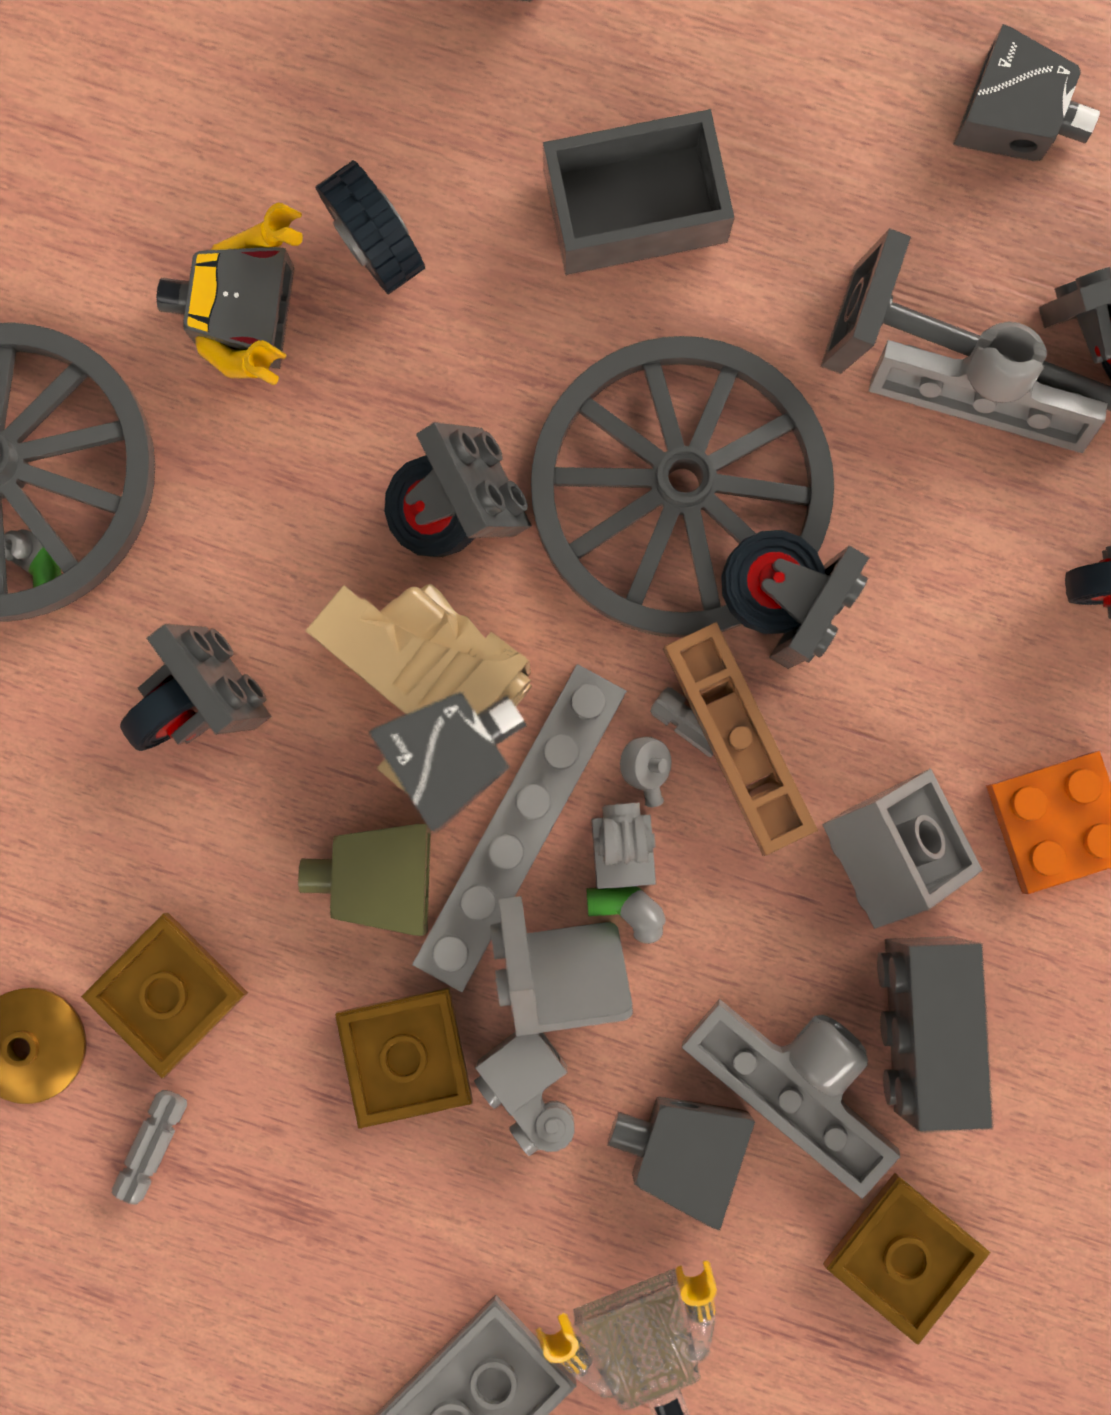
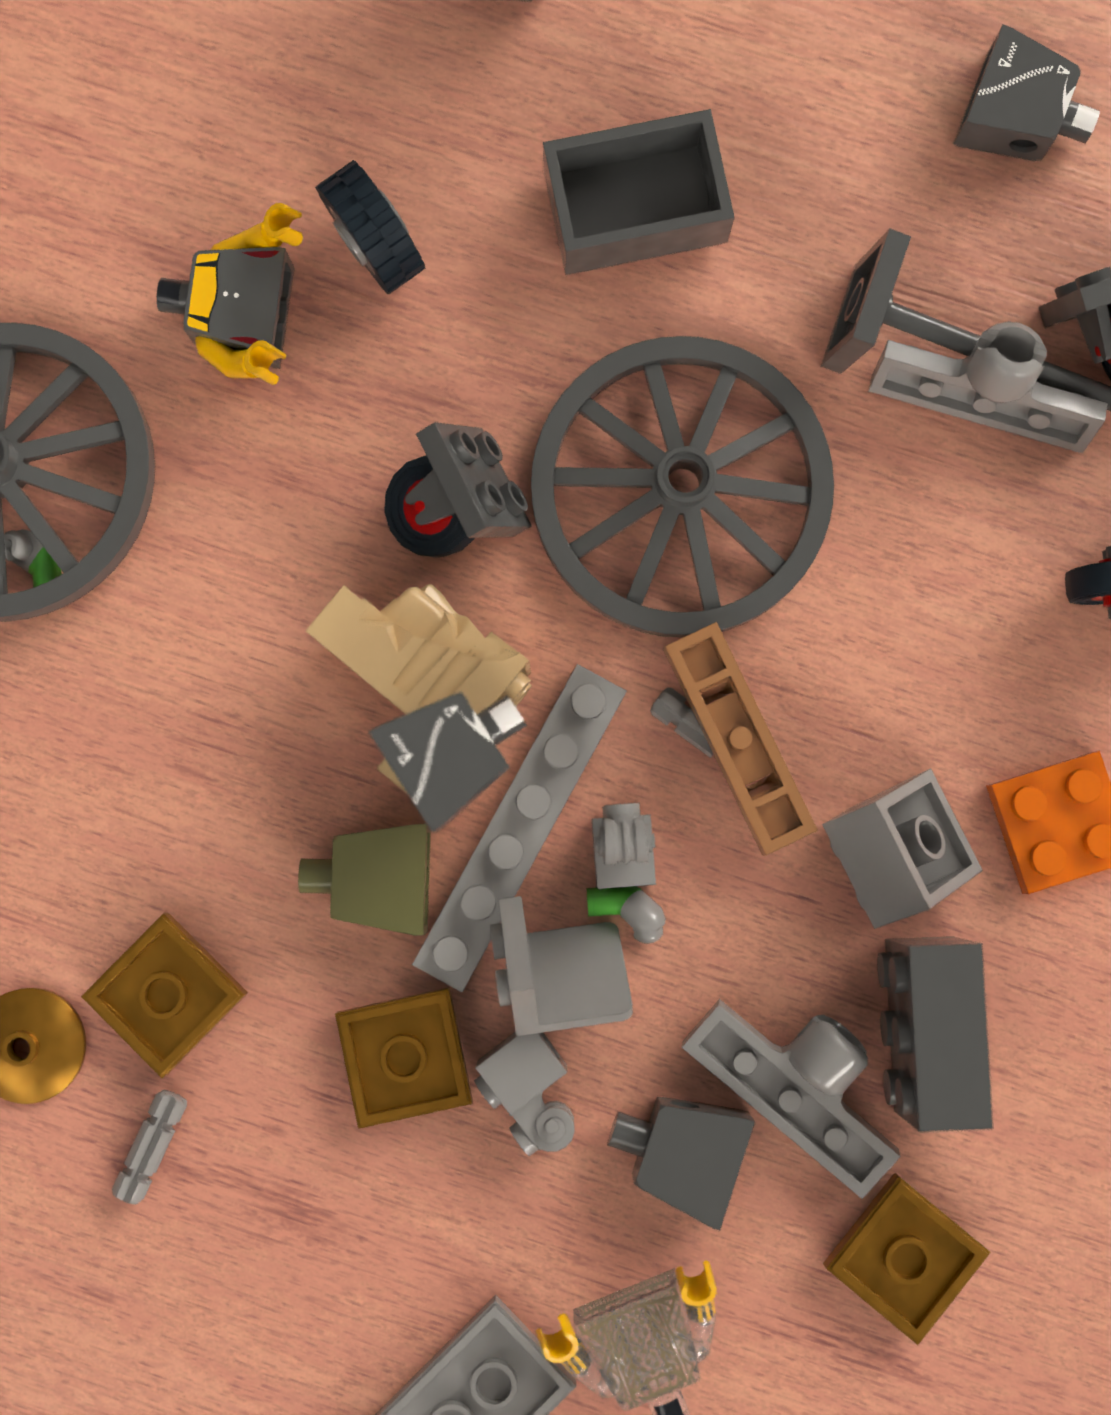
dark grey plate [120,624,272,751] -> none
light grey piece [620,737,671,807] -> none
plate [721,530,870,669] -> none

